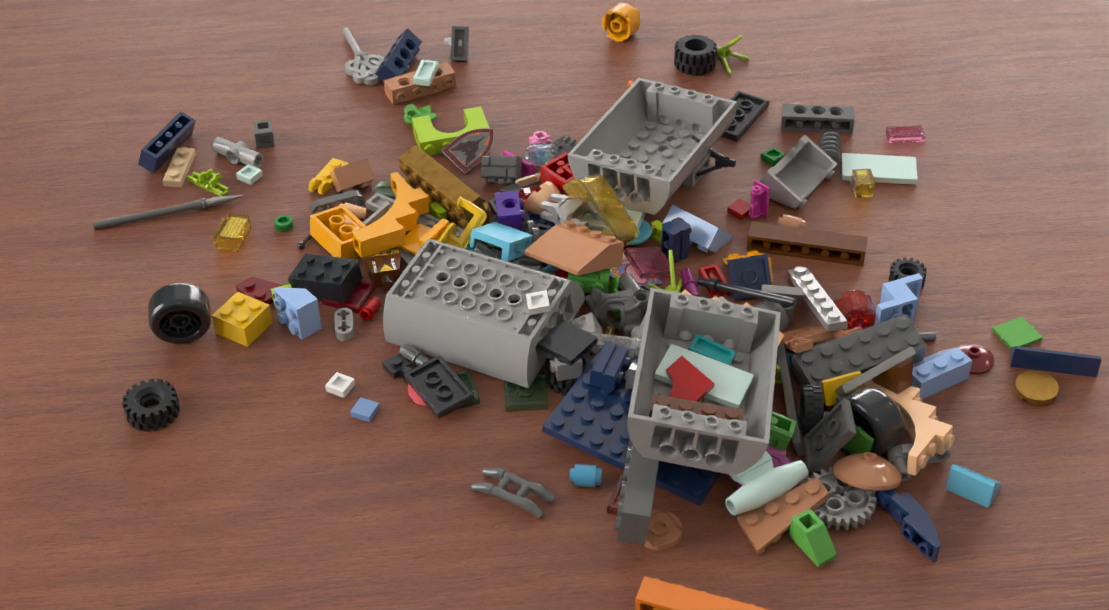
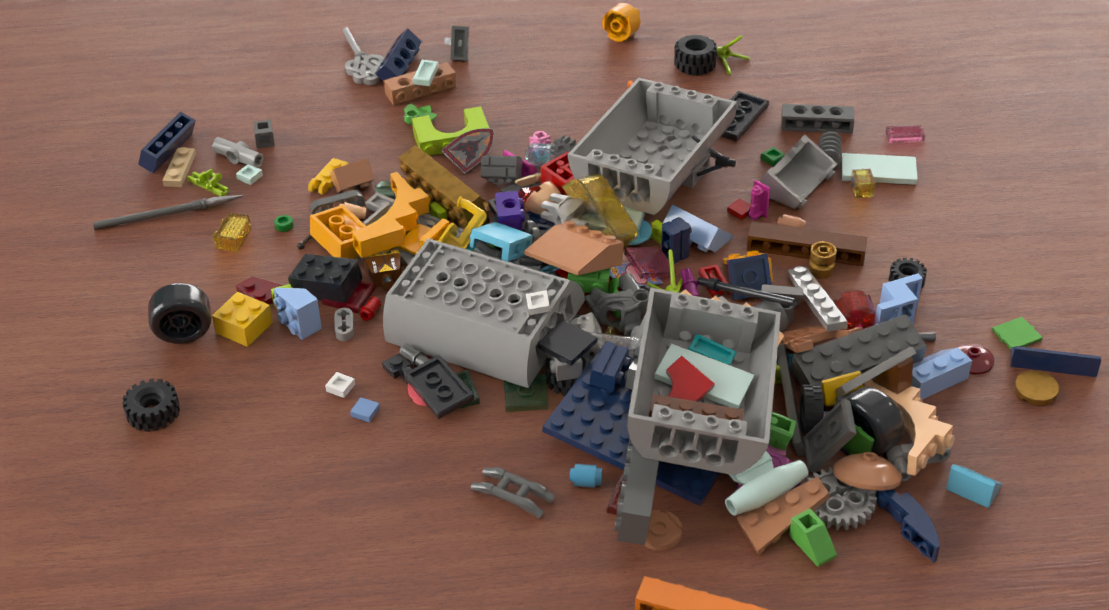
none -> pearl gold wheel [809,241,837,279]

